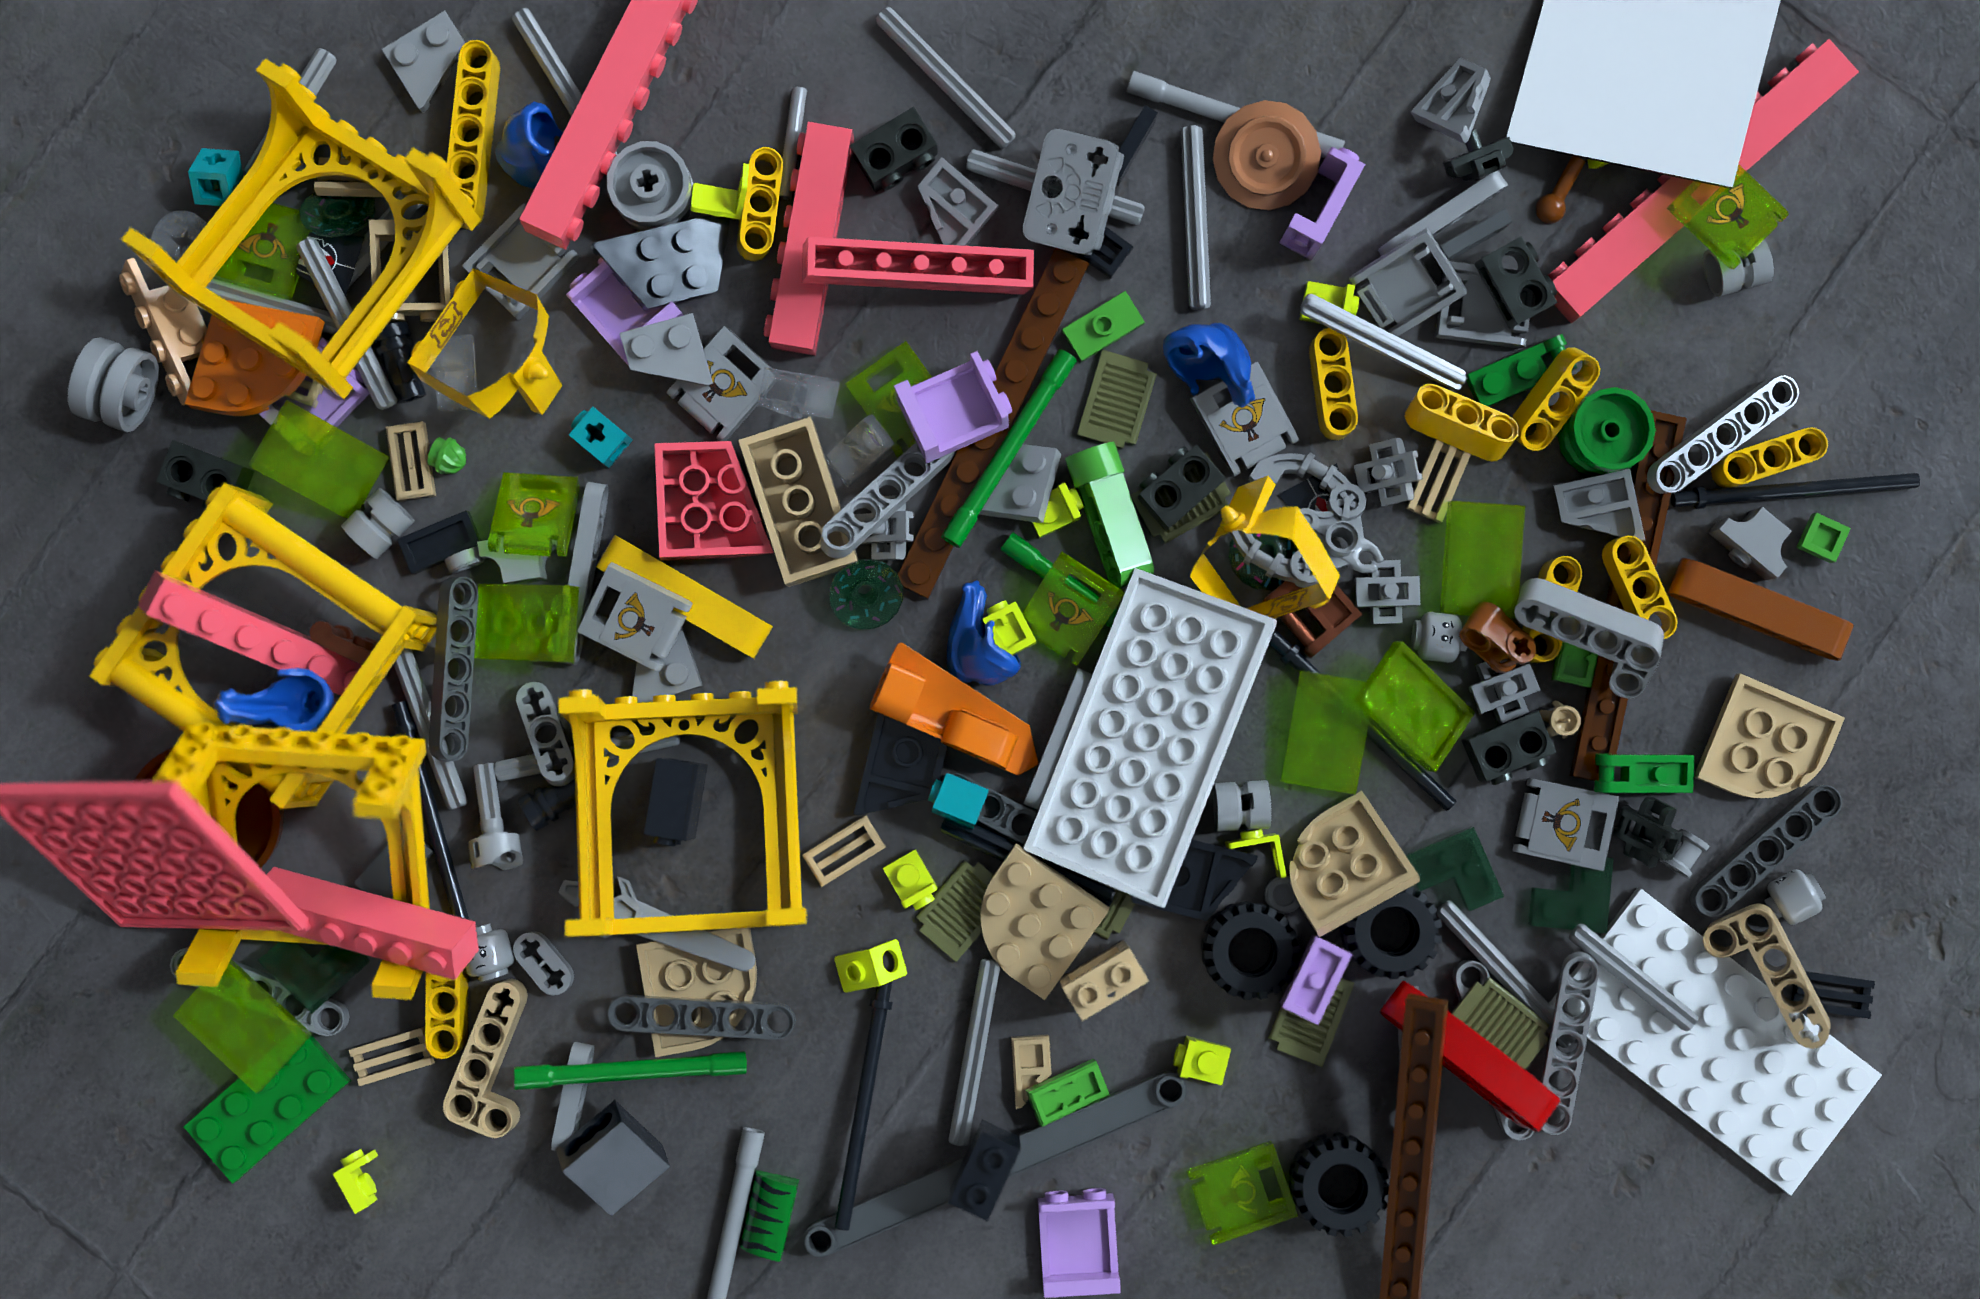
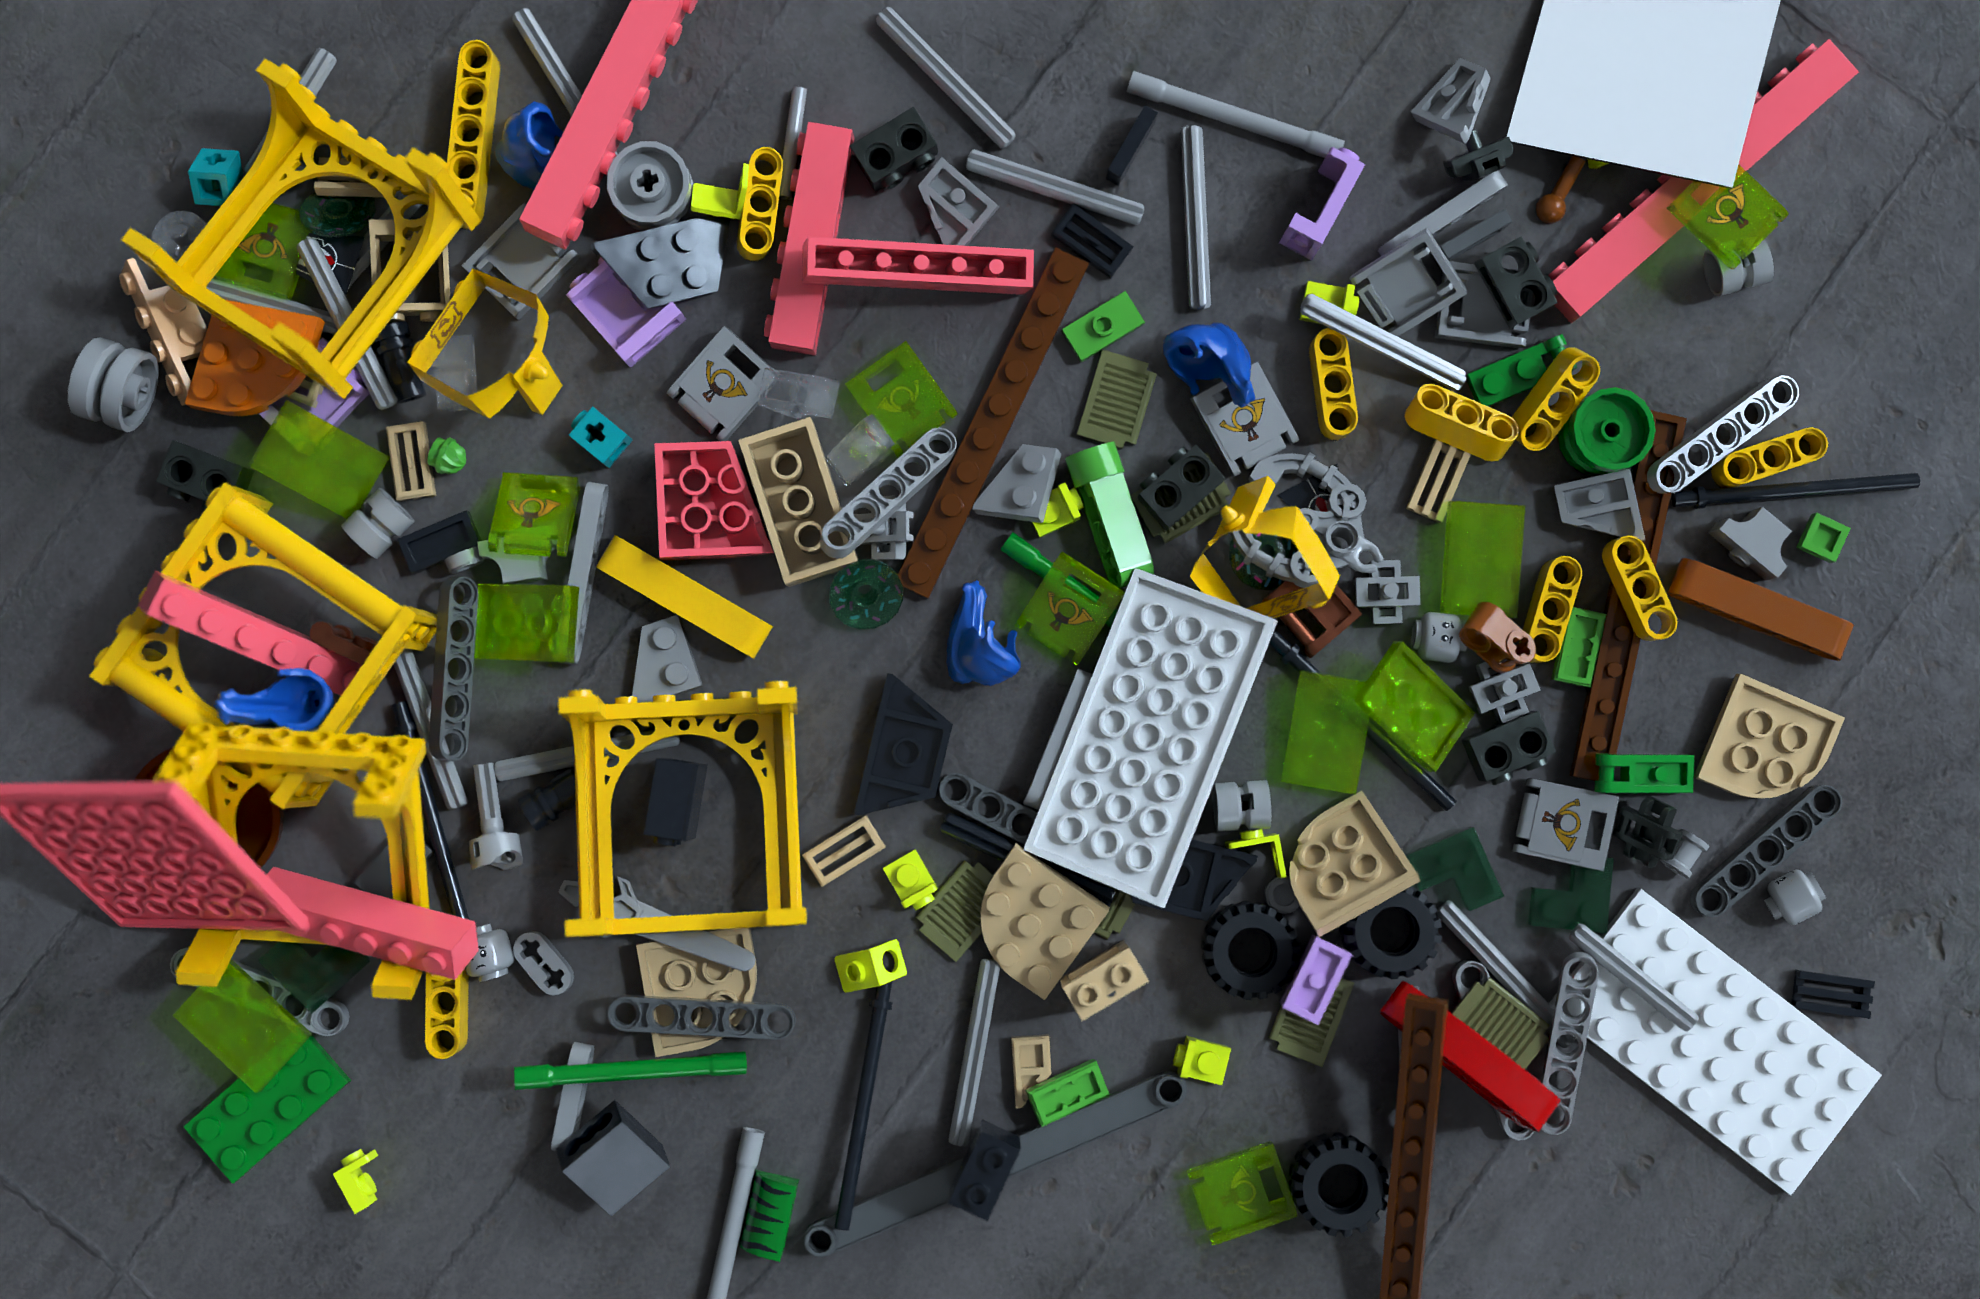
tan tile [349,1027,435,1086] -> none
light grey wing [382,11,465,113] -> none
tan beam [443,979,528,1138] -> none
light grey beam [516,682,575,786] -> none
light grey container [577,562,693,671] -> none
light grey wing [619,313,713,385] -> none
orange panel [870,642,1039,776] -> none
lavender panel [894,351,1012,464] -> none
teal brick [928,773,989,829] -> none
green piece [941,349,1077,548] -> none
neon yellow bracket [982,600,1037,655] -> none
light grey axle [1023,129,1124,255] -> none
lavender panel [1038,1188,1121,1298] -> none
nougat piece [1213,100,1321,210] -> none
light grey piece [1354,438,1423,506] -> none
light grey beam [1514,578,1664,698] -> none
tan piece [1539,701,1581,739] -> none
tan beam [1703,903,1831,1049] -> none

